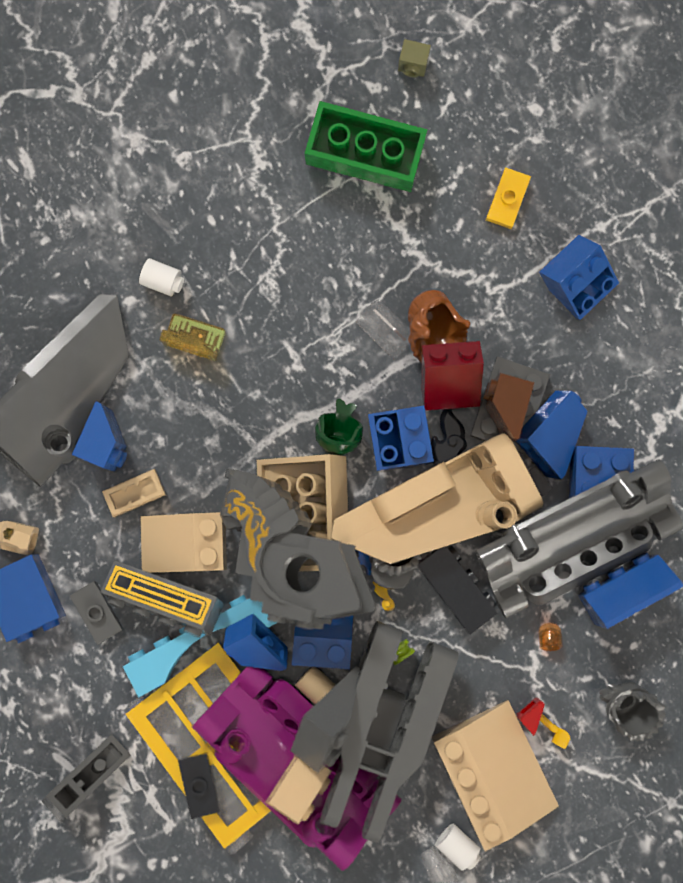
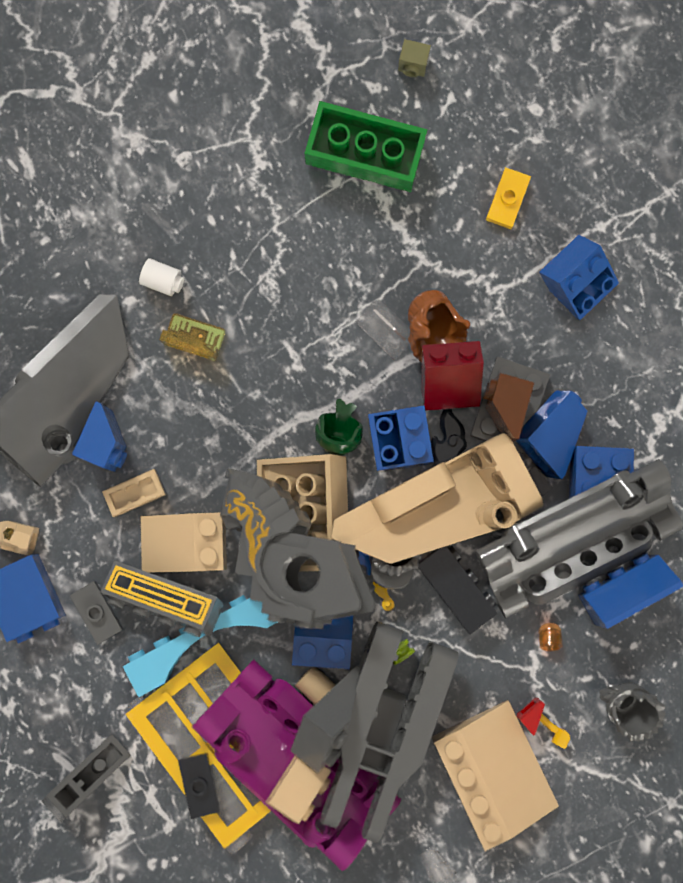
blue slope [223,614,288,671] -> none
white brick [435,823,481,871] -> none

